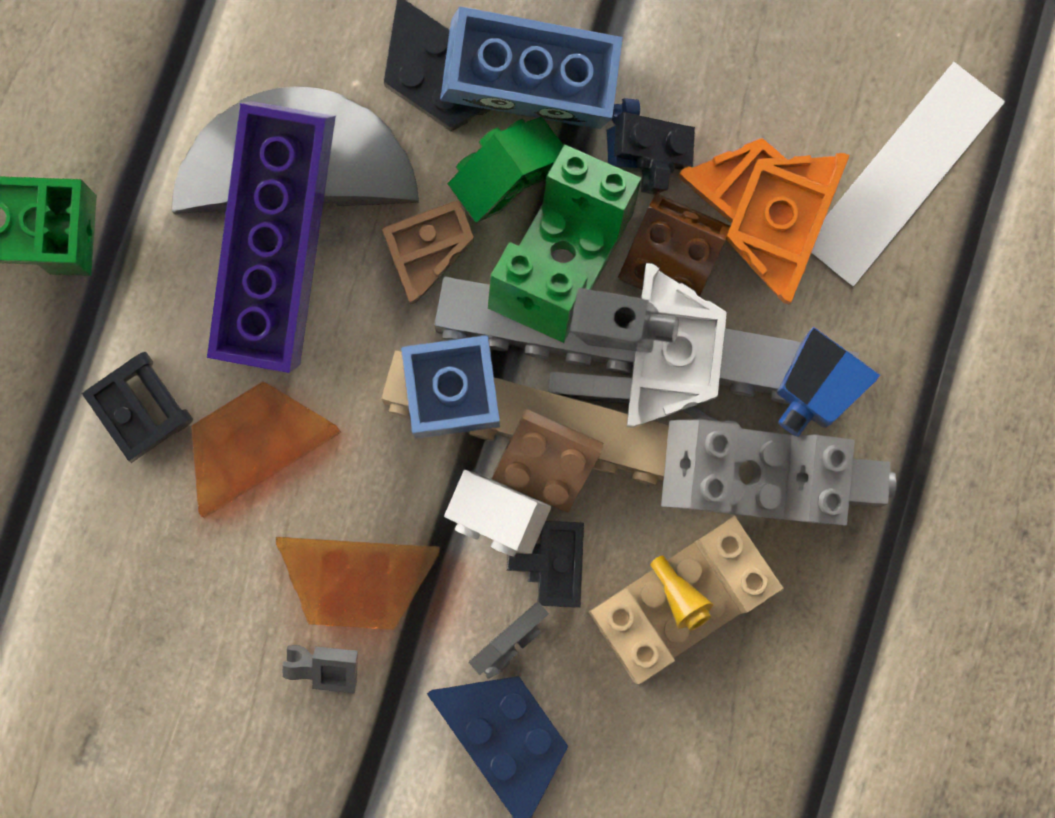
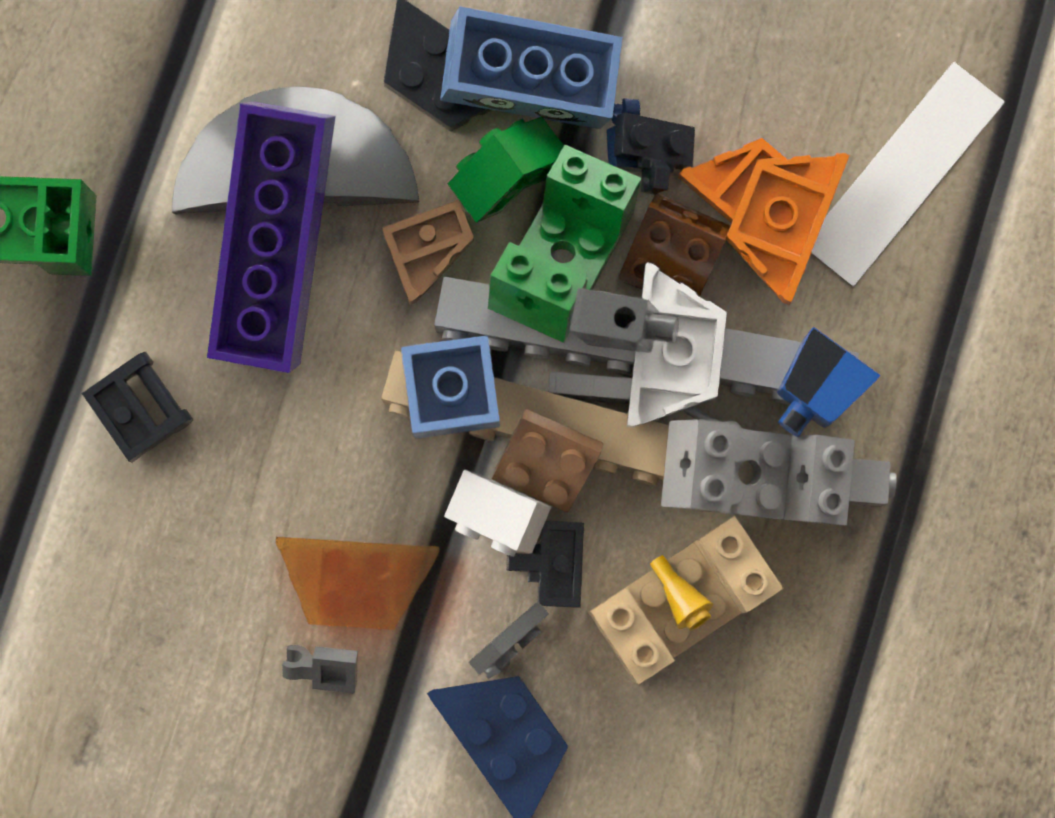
clear orange wing [191,381,341,518] -> none

